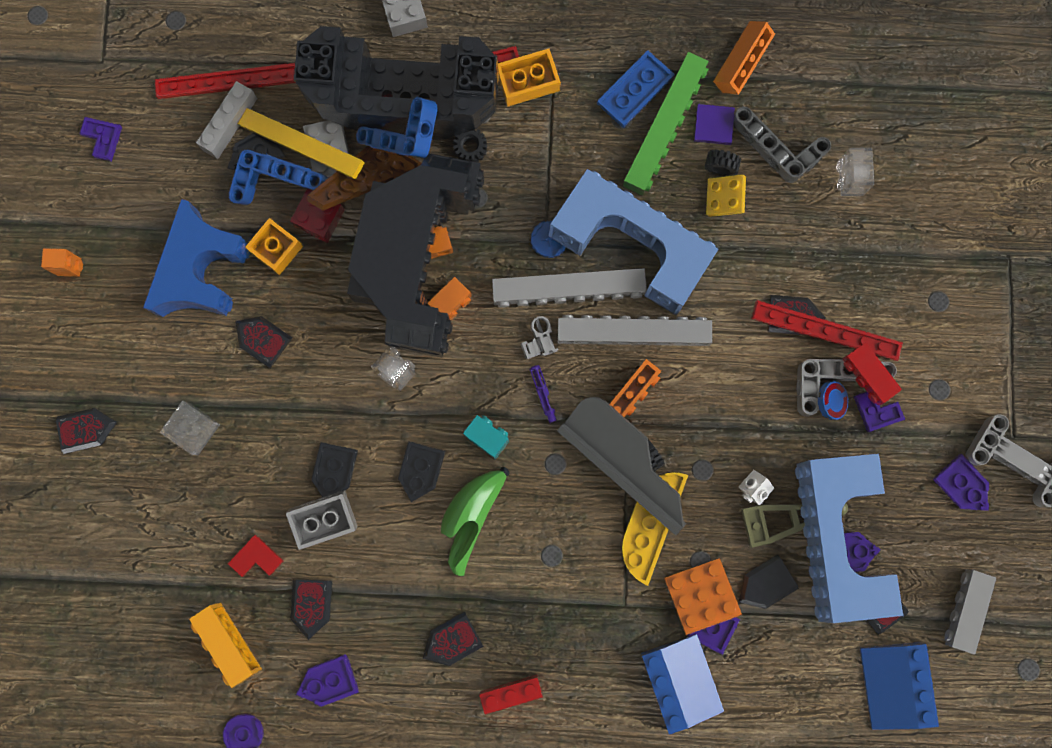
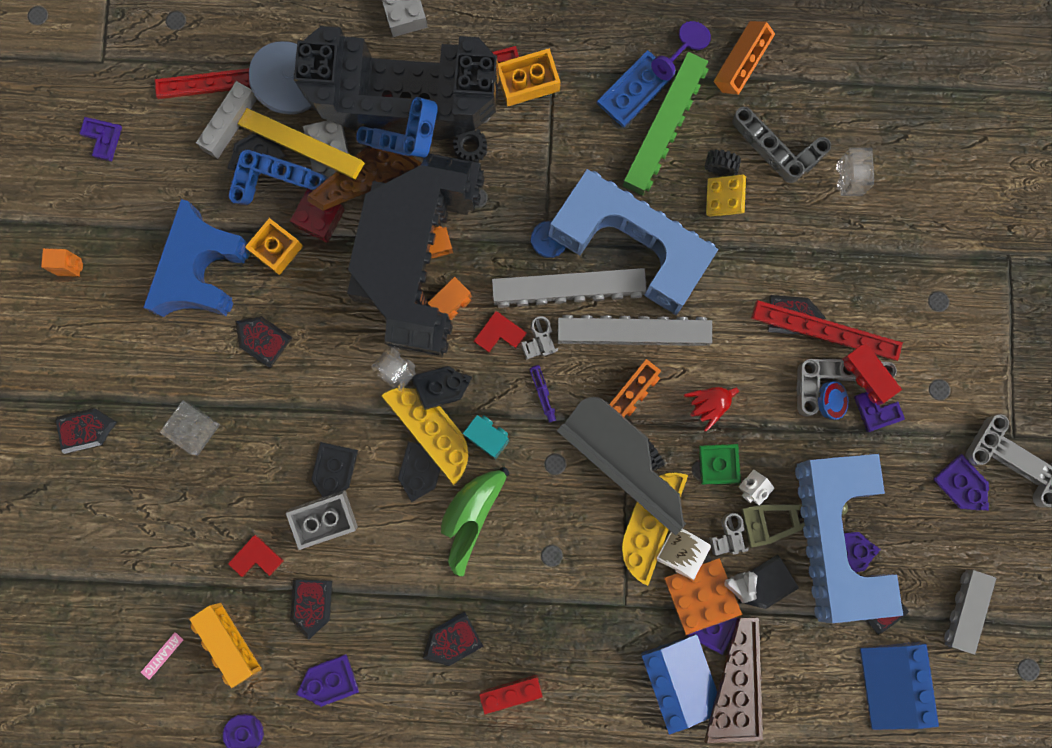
dark purple tile [694,104,735,145] -> none
none -> bright pink sticker [141,633,183,680]
none -> sand blue dish [249,41,312,114]
none -> yellow plate [382,387,468,485]
none -> black tile [412,366,472,410]
none -> red tile [474,311,527,353]
none -> dark purple piece [651,21,711,81]
none -> slope [657,529,711,580]
none -> red piece [684,387,739,432]
none -> green tile [699,444,741,485]
none -> wing [704,617,763,743]
none -> light grey piece [709,513,749,555]
none -> light grey rock [724,571,758,603]

